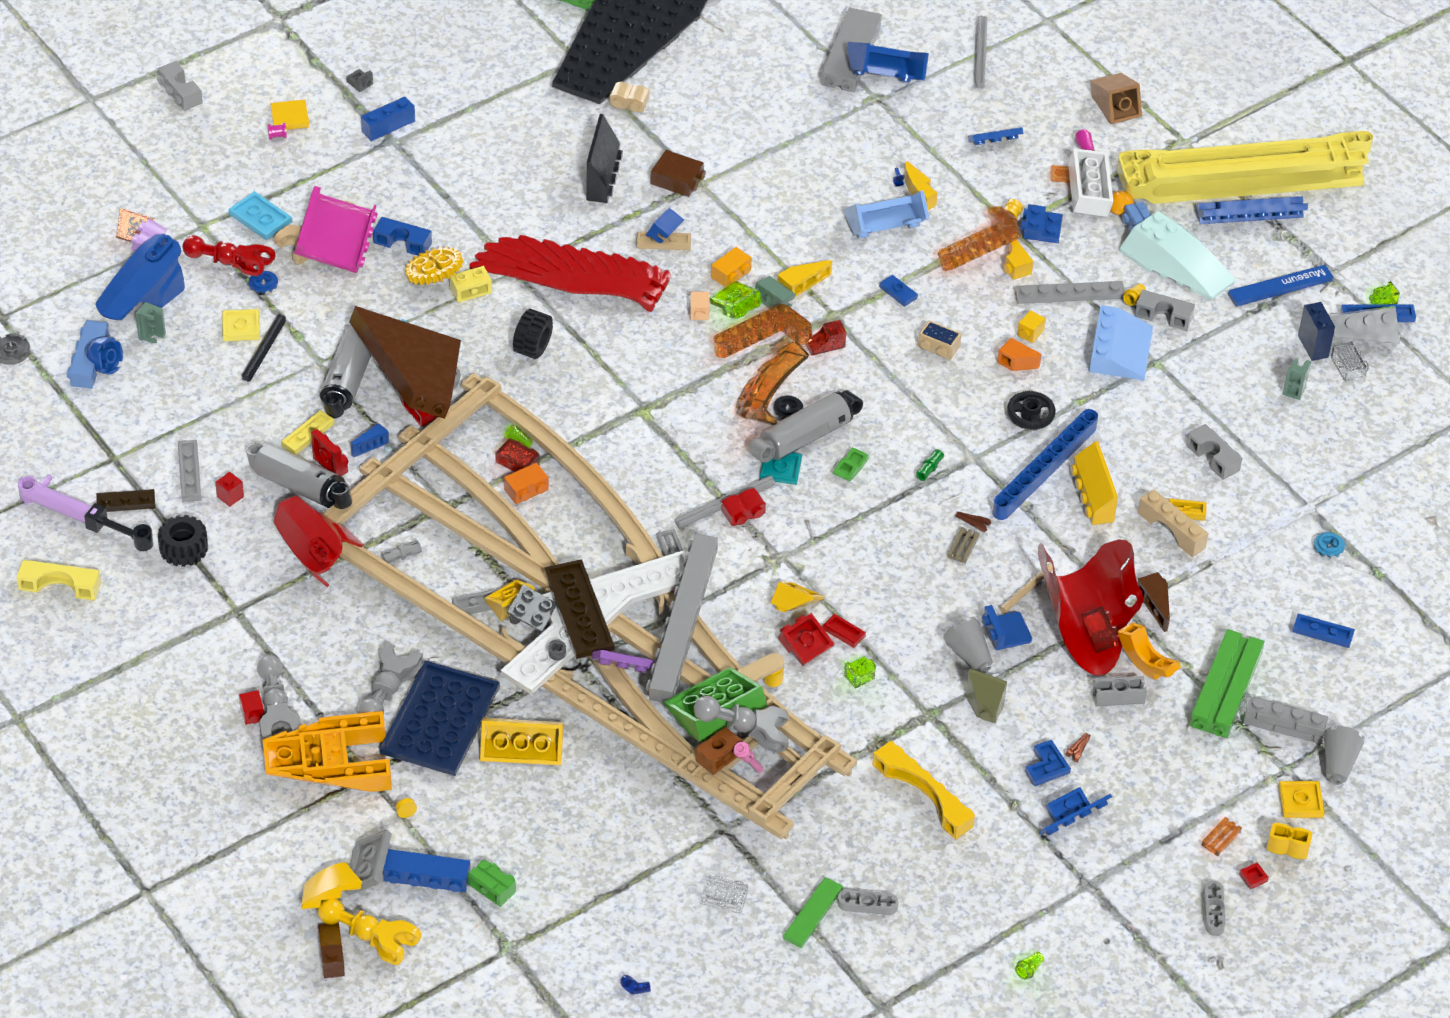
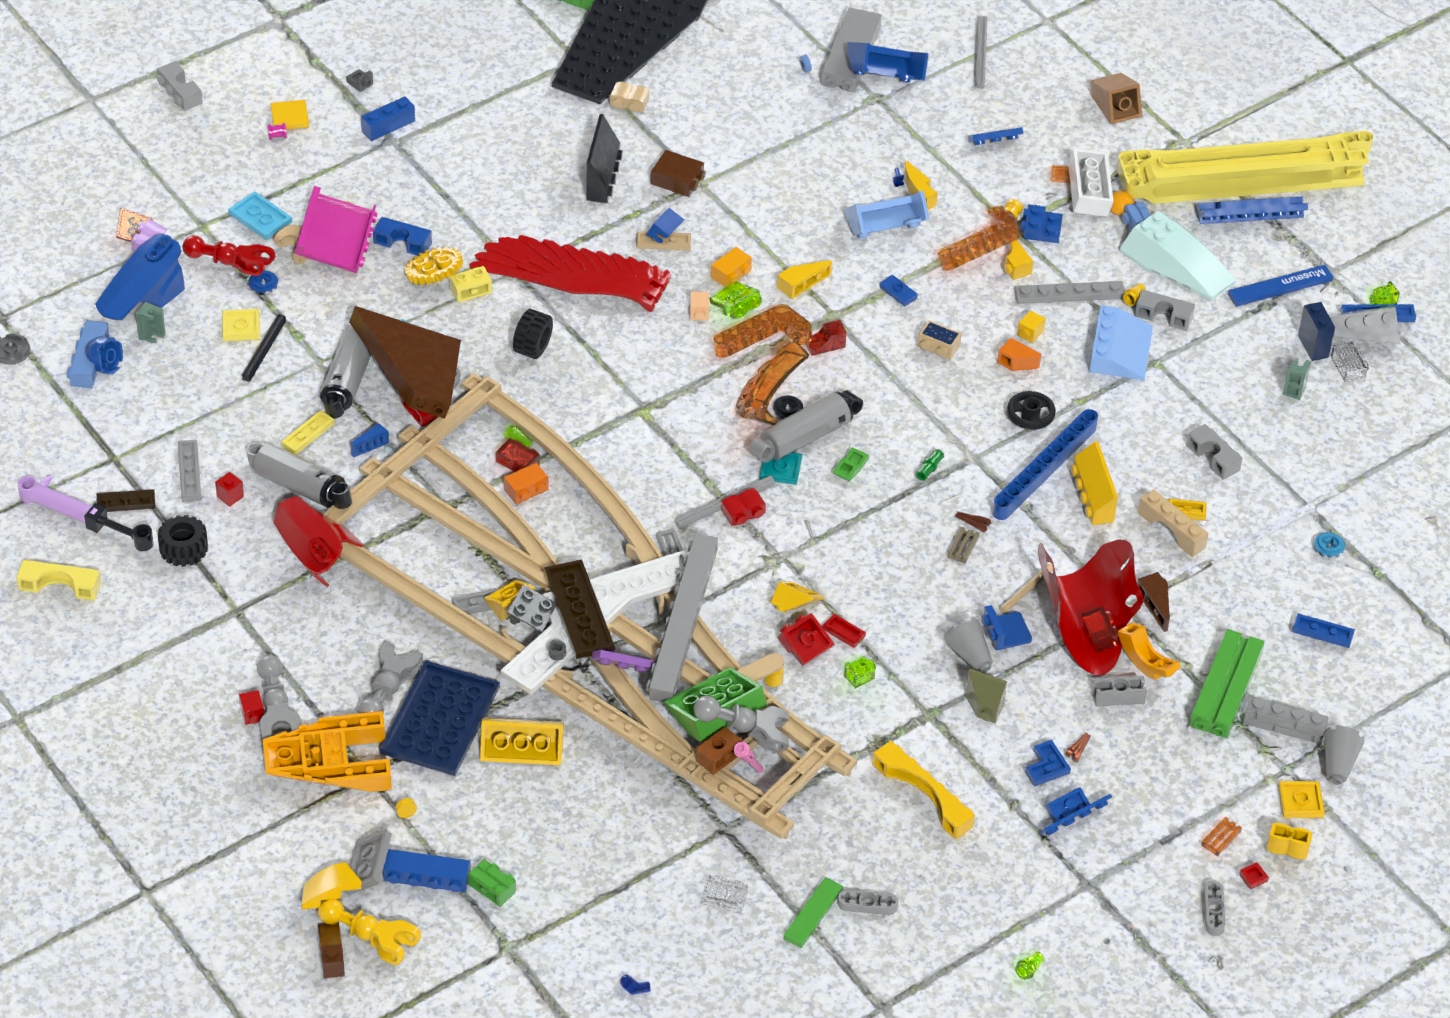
red plate [311,429,349,476] -> none
light grey pin [381,540,422,563] -> none
sand green hinge [753,276,796,315] -> none
dark pink cone [1075,129,1095,151] -> none
none -> medium blue tile [799,54,812,73]

